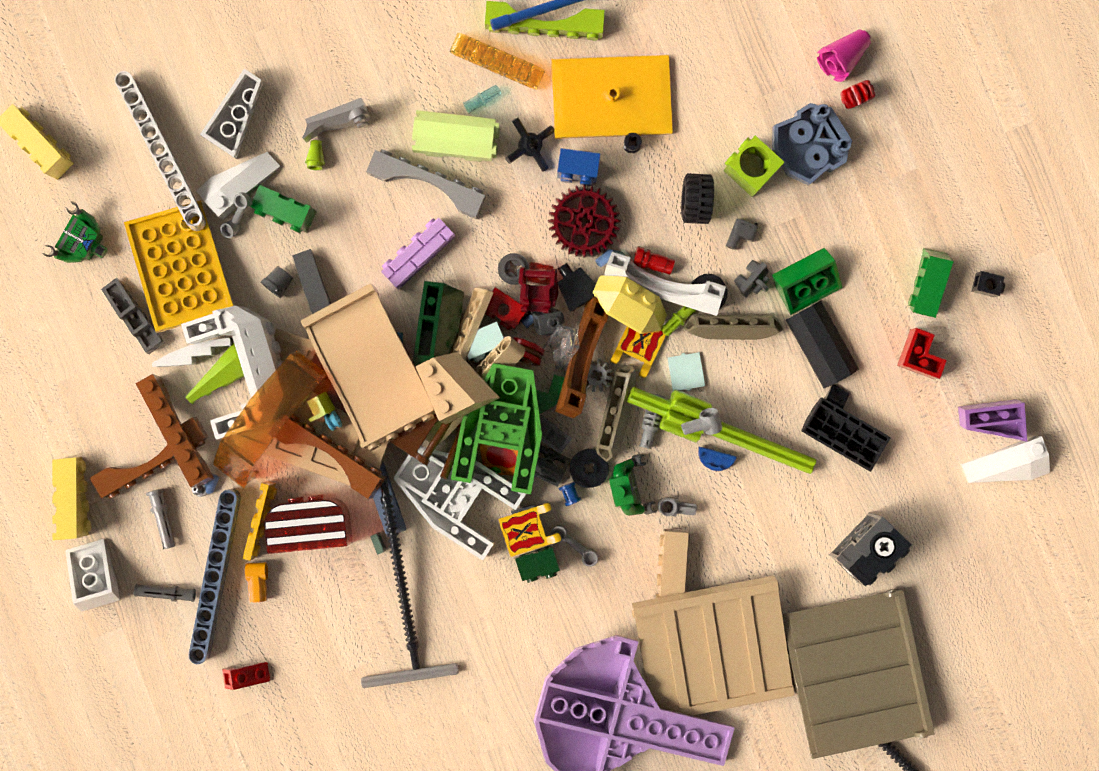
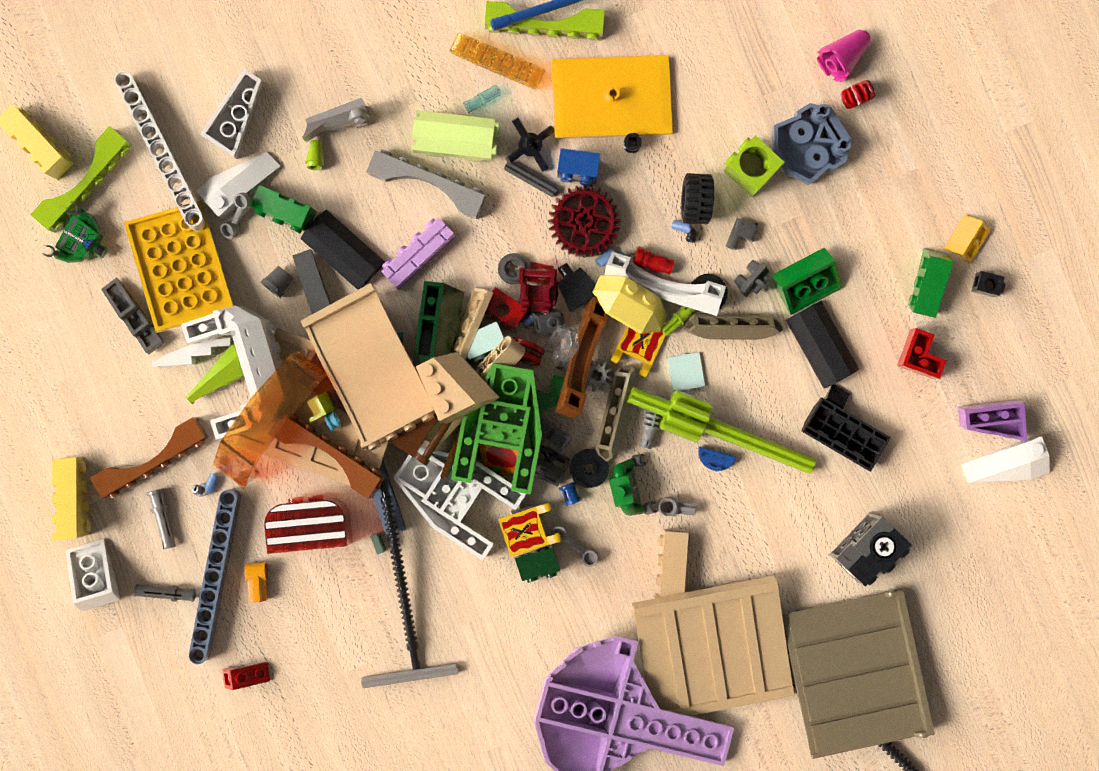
dark orange arch [135,374,214,489] -> none
yellow wing [243,481,277,561] -> none
light grey axle [681,408,722,435] -> none
none -> lime arch [30,126,132,233]
none -> black piece [300,210,385,290]
none -> dark grey axle [504,162,558,197]
none -> arm [672,220,698,243]
none -> yellow panel [945,215,991,264]

